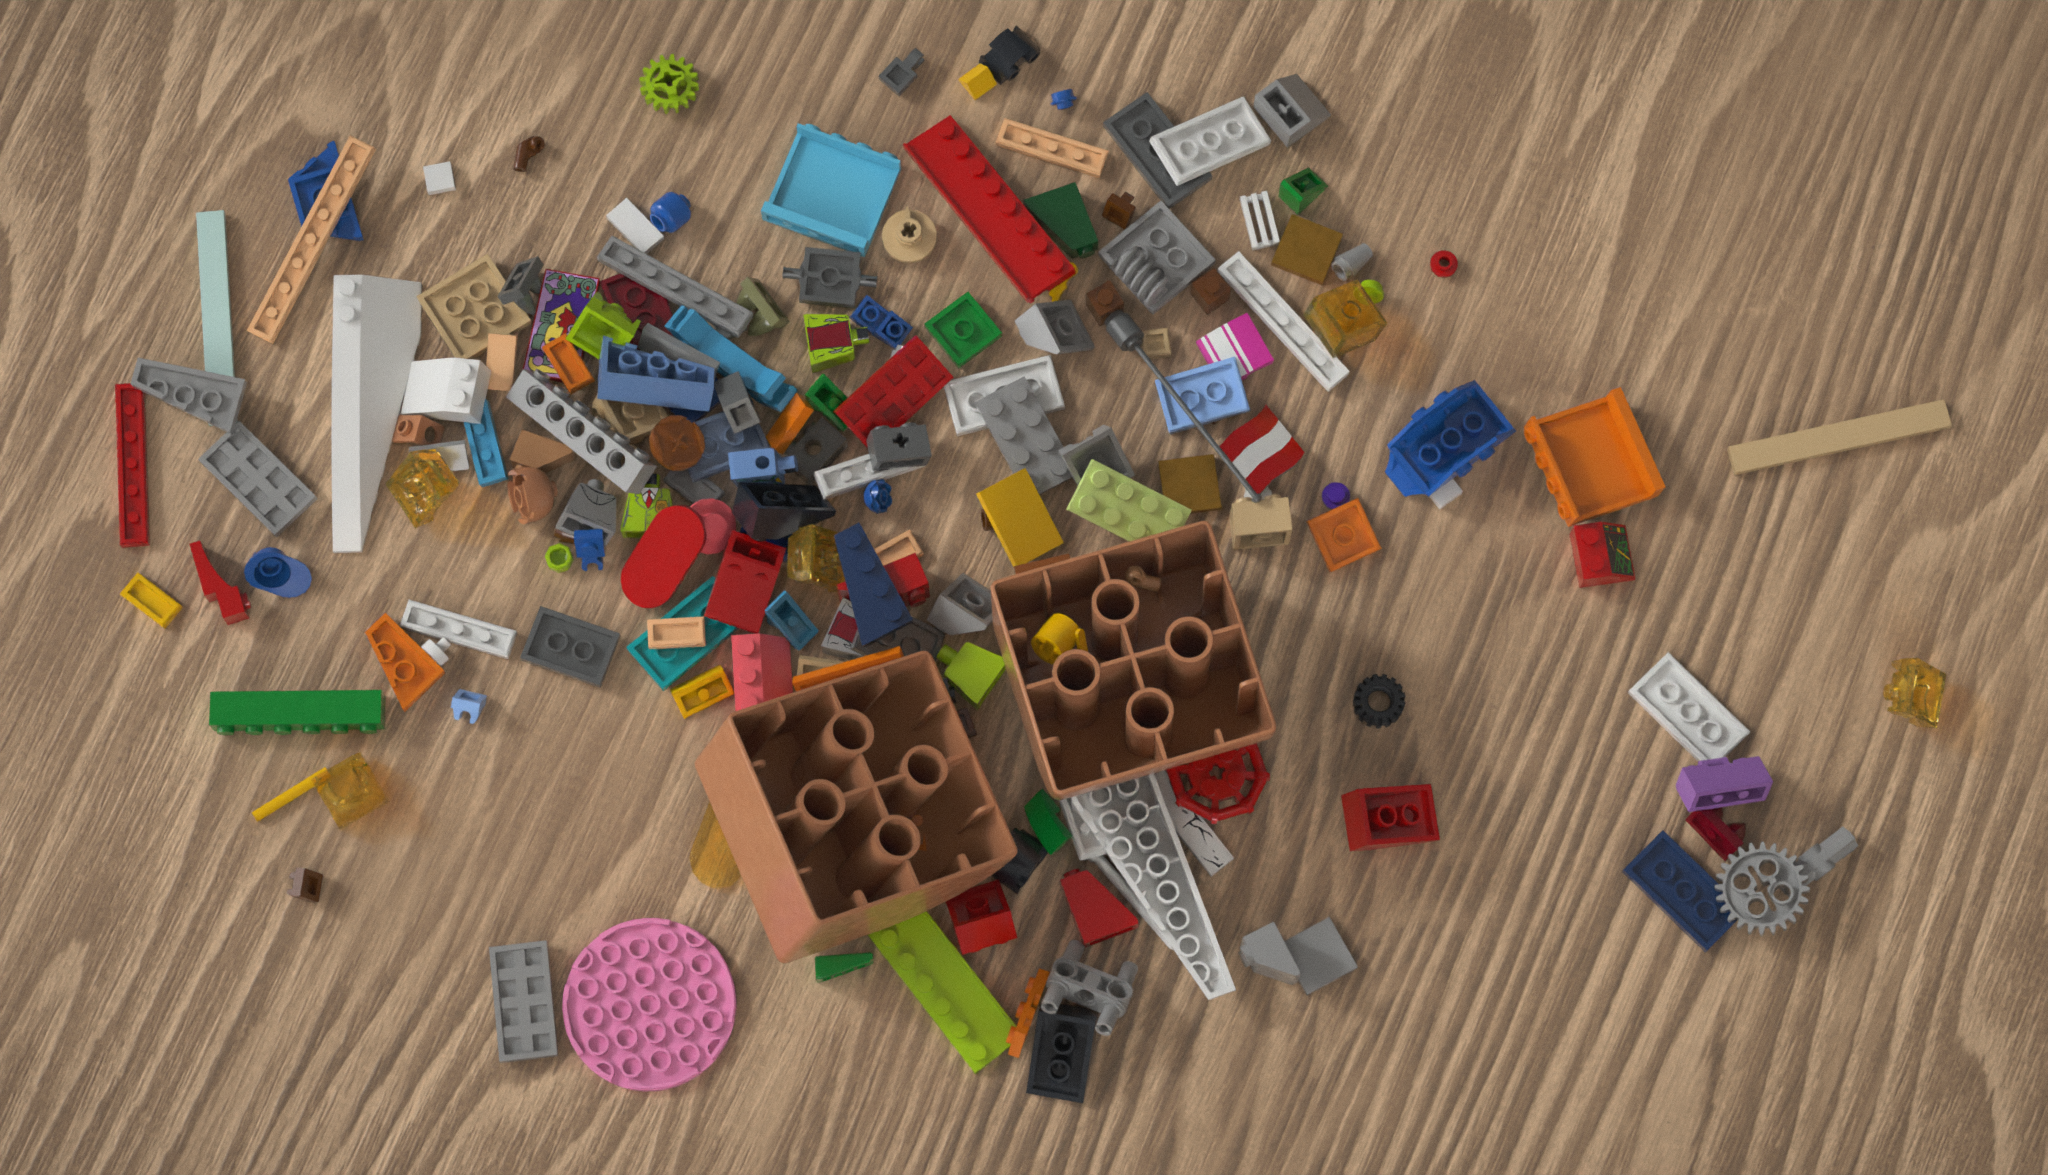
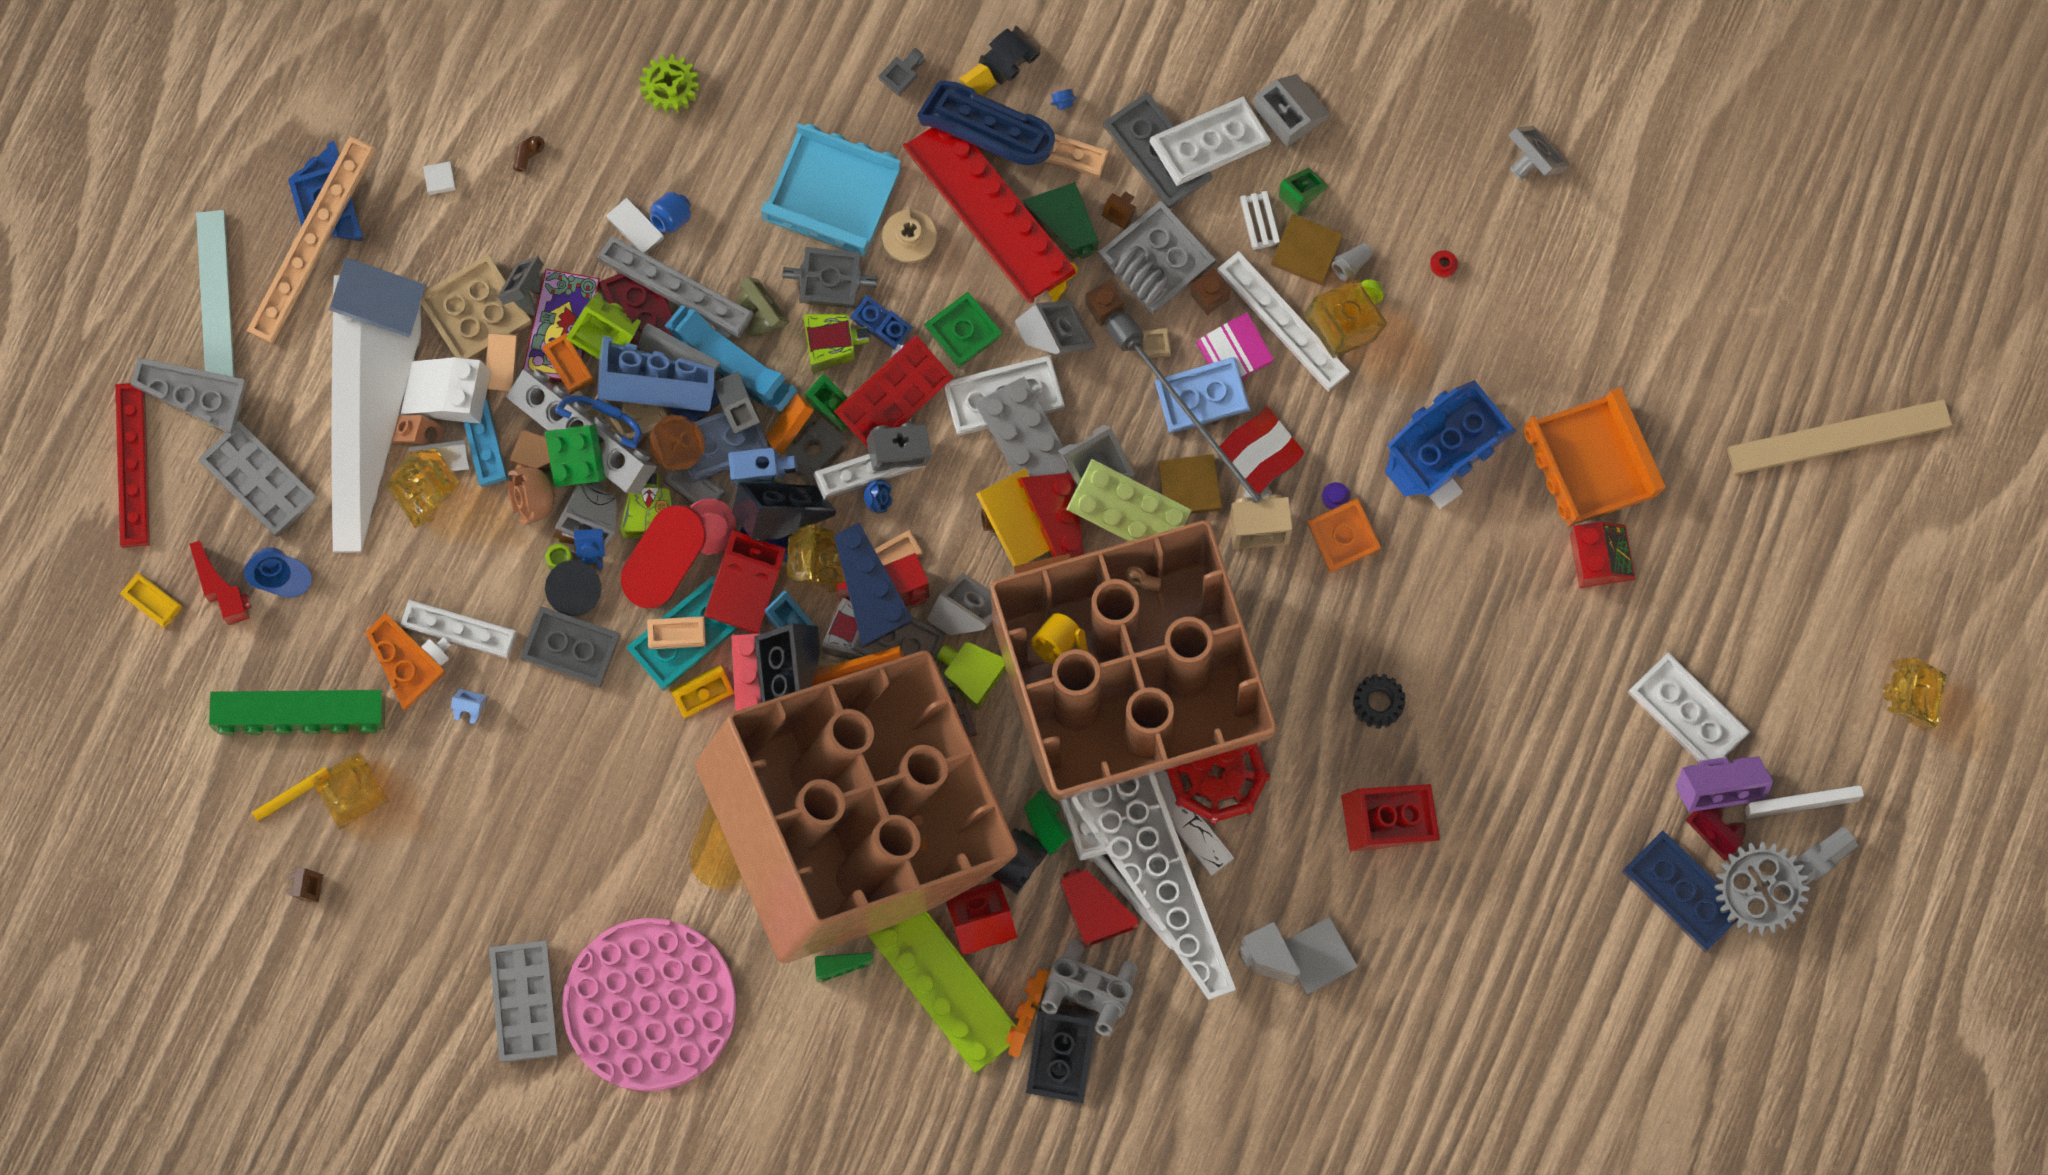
none -> sand blue tile [329,257,426,338]
none -> green plate [545,424,606,487]
none -> black tile [545,559,602,616]
none -> blue piece [555,395,642,449]
none -> black slope [754,623,821,703]
none -> dark blue piece [917,80,1055,165]
none -> red wing [1017,473,1084,558]
none -> light grey tile [1508,126,1570,180]
none -> white tile [1744,785,1864,819]

